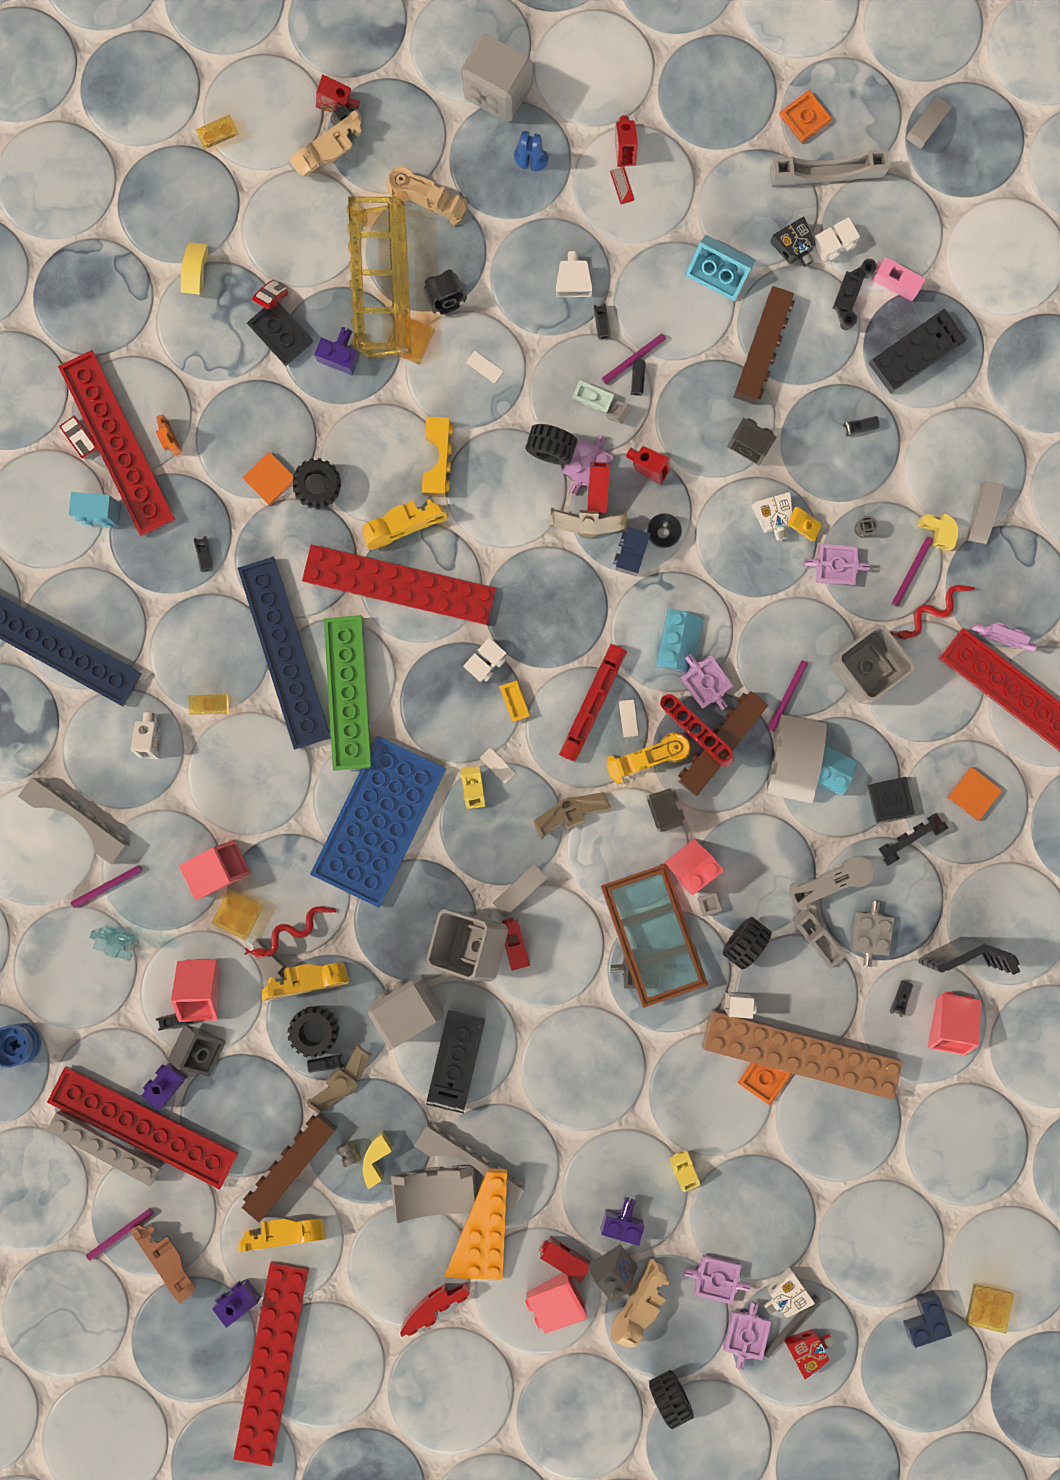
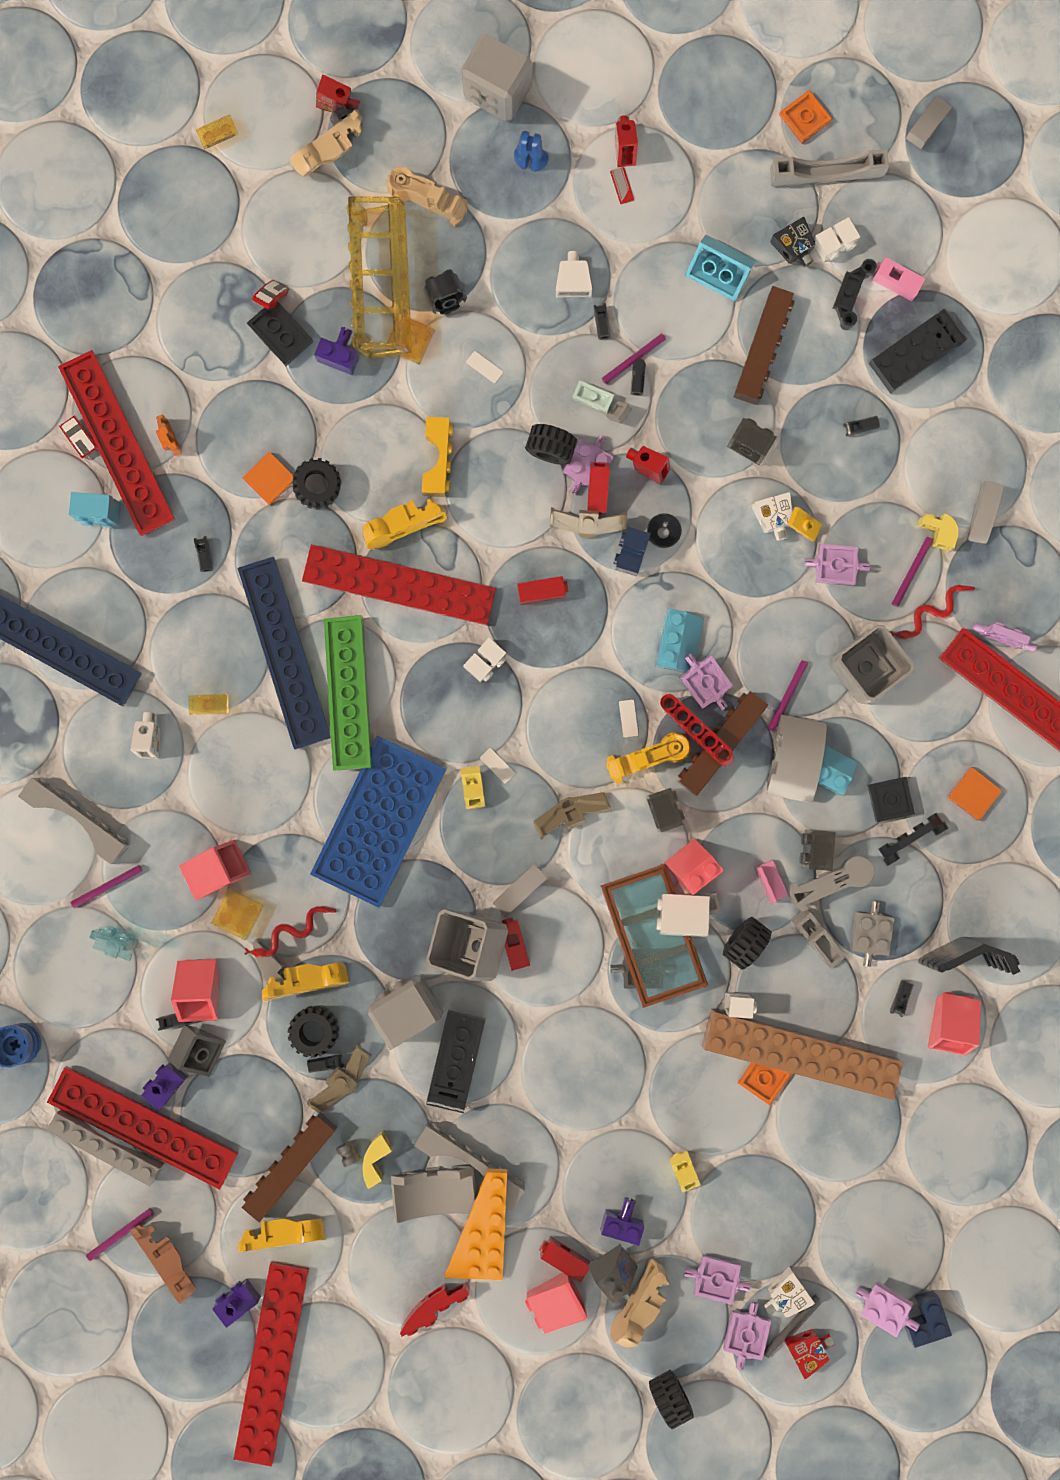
light yellow brick [181,242,209,294] -> none
yellow plate [499,680,530,723] -> none
red piece [559,644,627,763] -> none
flat silver wheel [854,516,878,538] -> none
clear yellow plate [966,1284,1014,1334] -> none
none -> red brick [517,576,569,605]
none -> white brick [656,894,710,937]
none -> bright pink panel [754,860,789,904]
none -> clear smoke brick [799,829,836,871]
none -> lavender plate [855,1281,920,1338]

